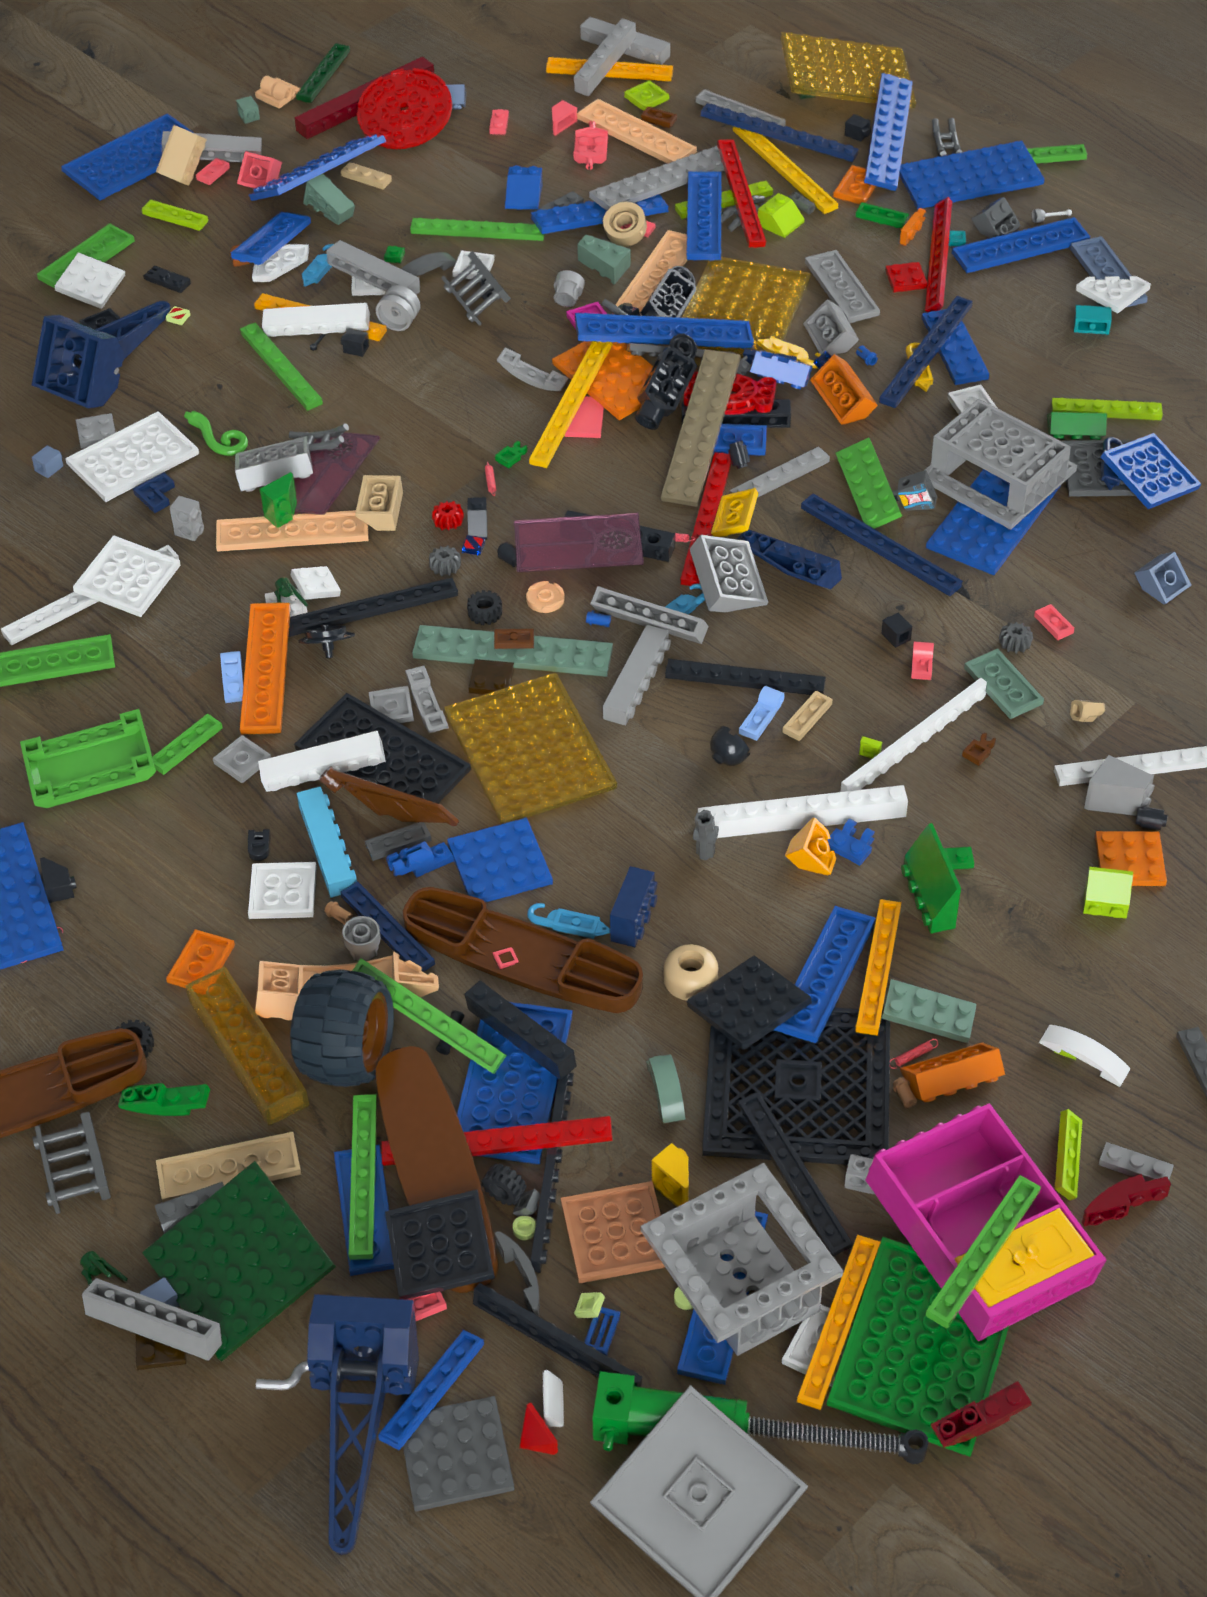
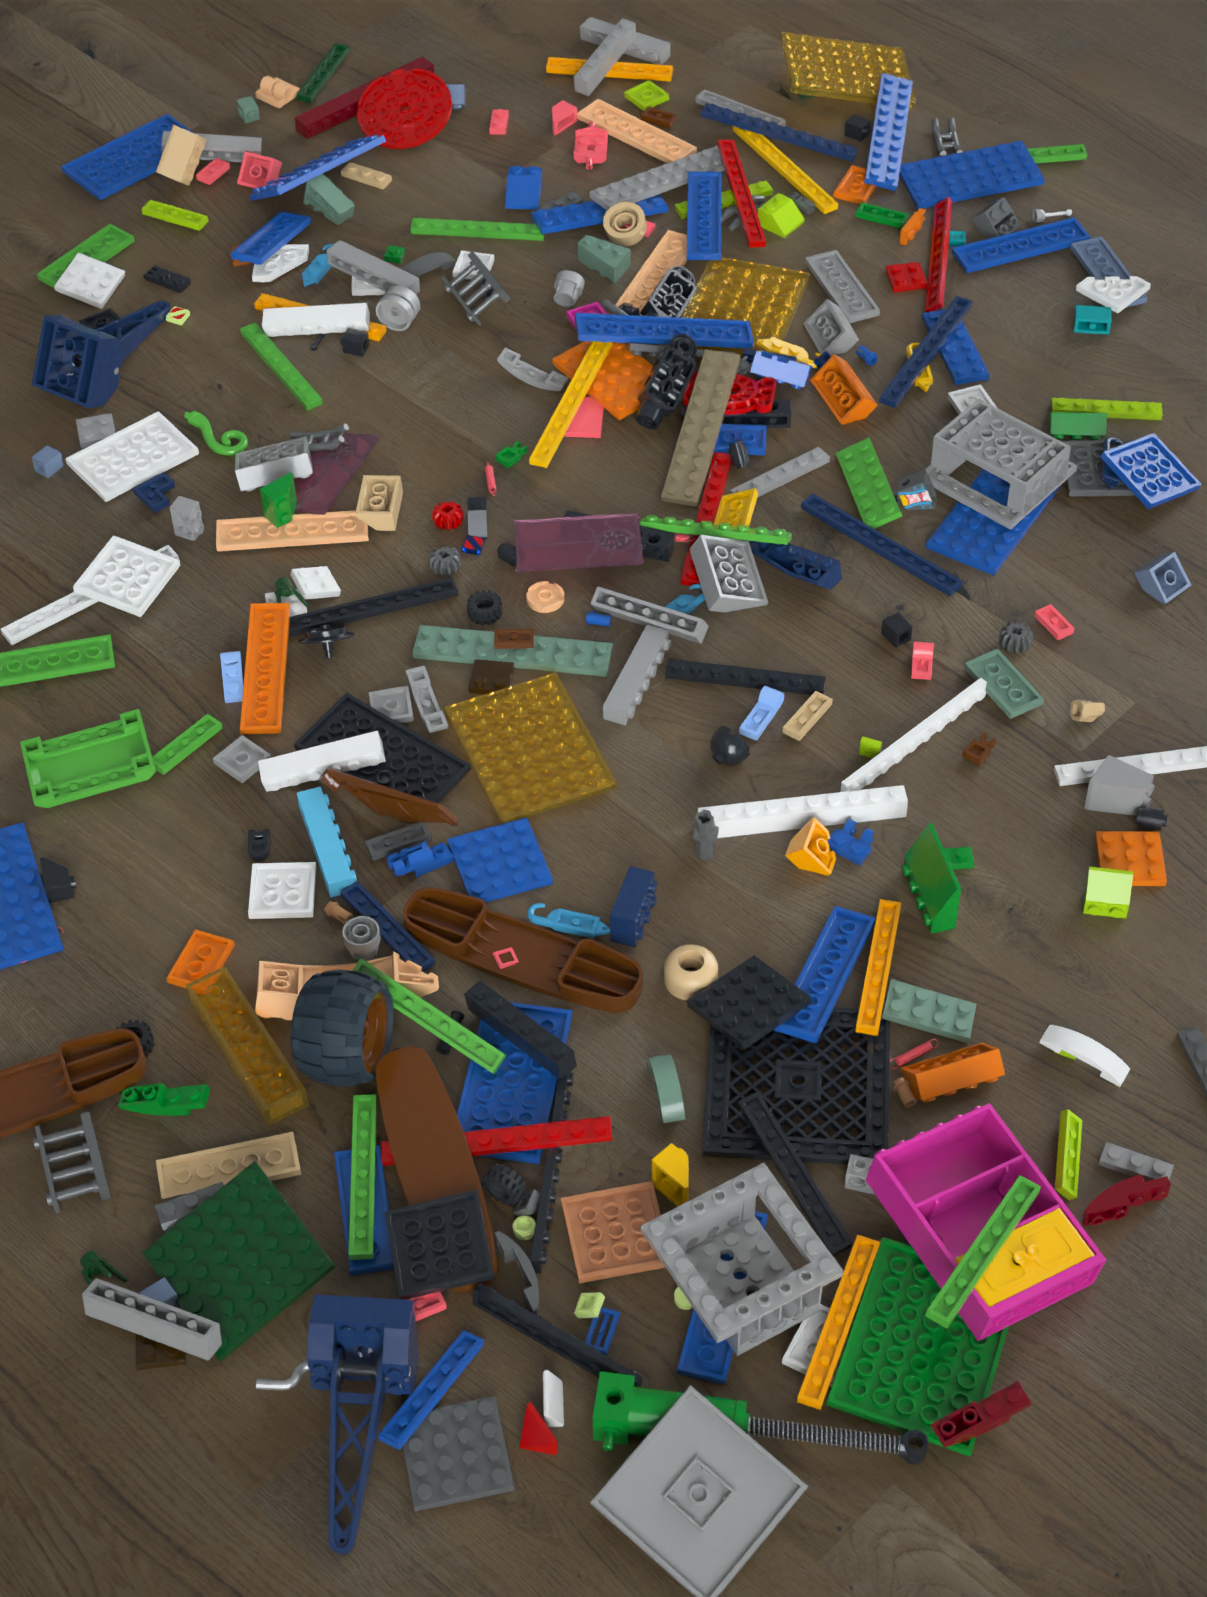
none -> bright green plate [640,515,792,545]

